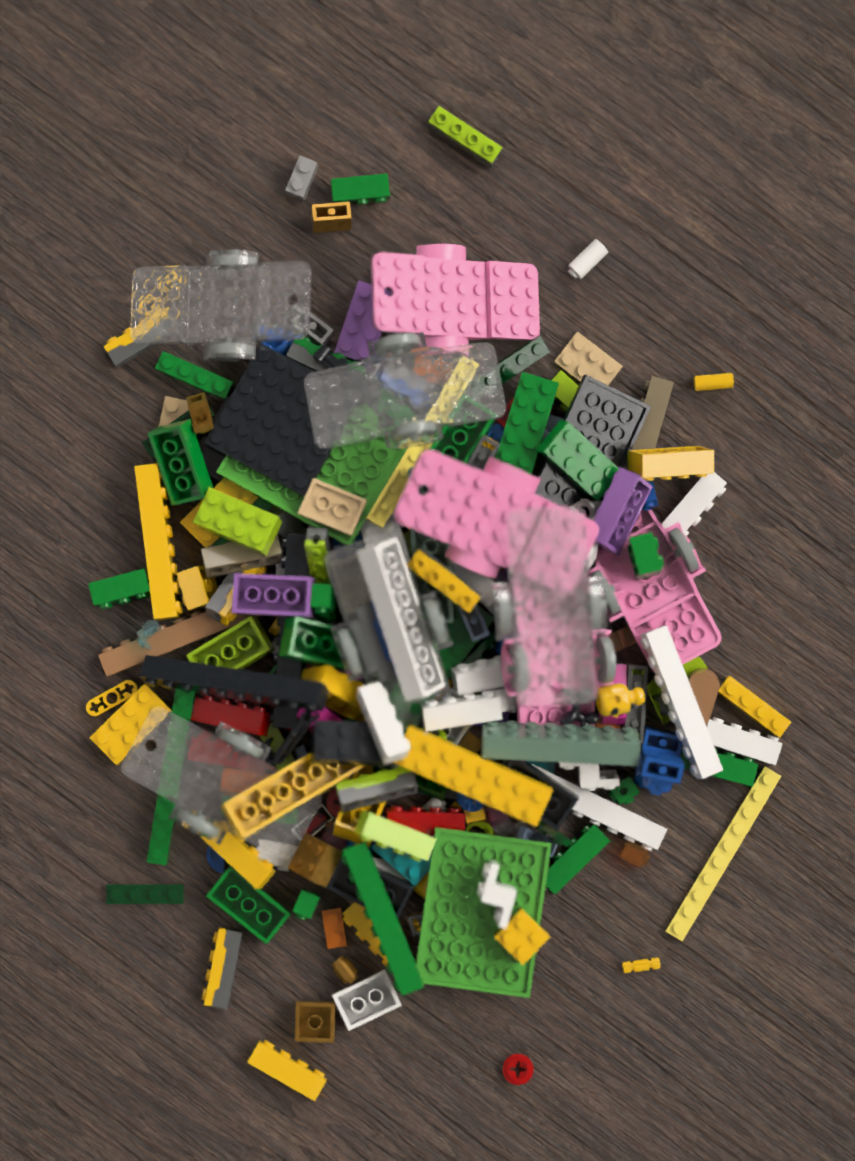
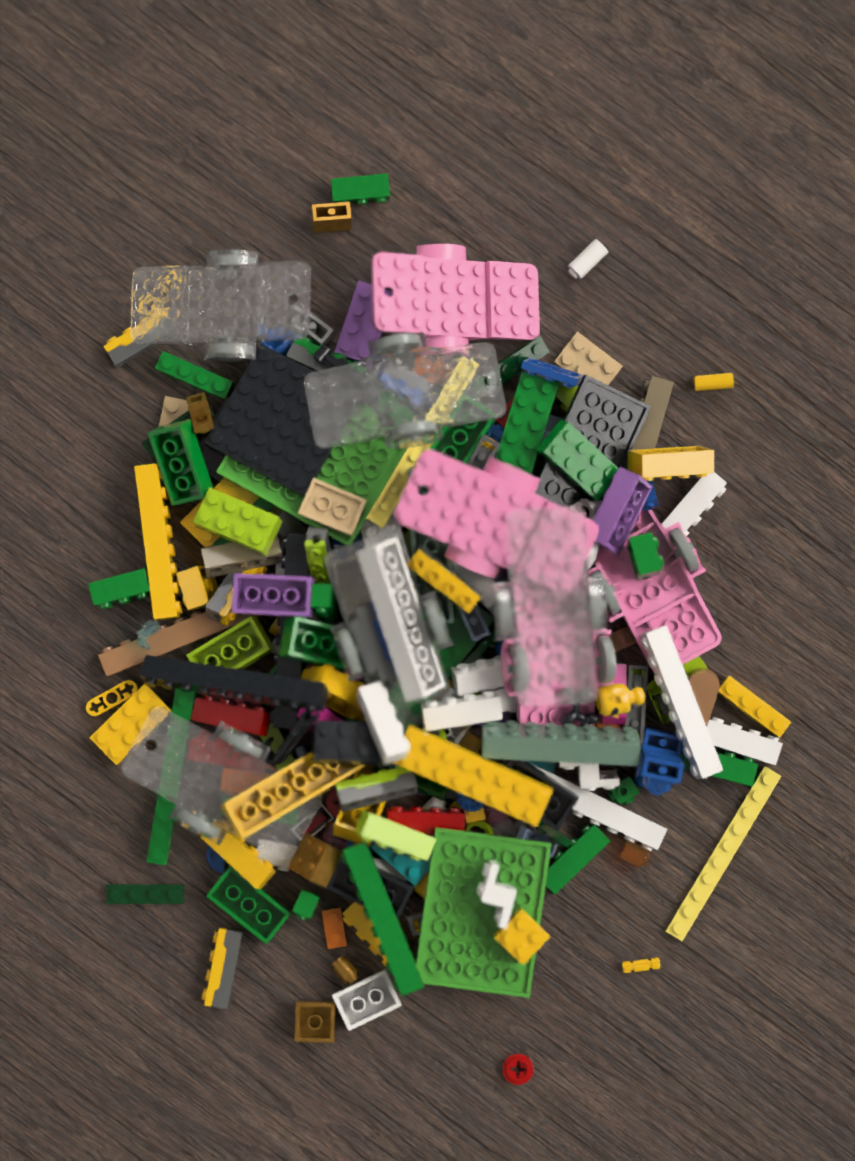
yellow brick [247,1040,327,1101] -> none
light grey brick [285,156,318,202] -> none
lime piece [428,106,503,168] -> none
none -> blue plate [521,358,583,388]

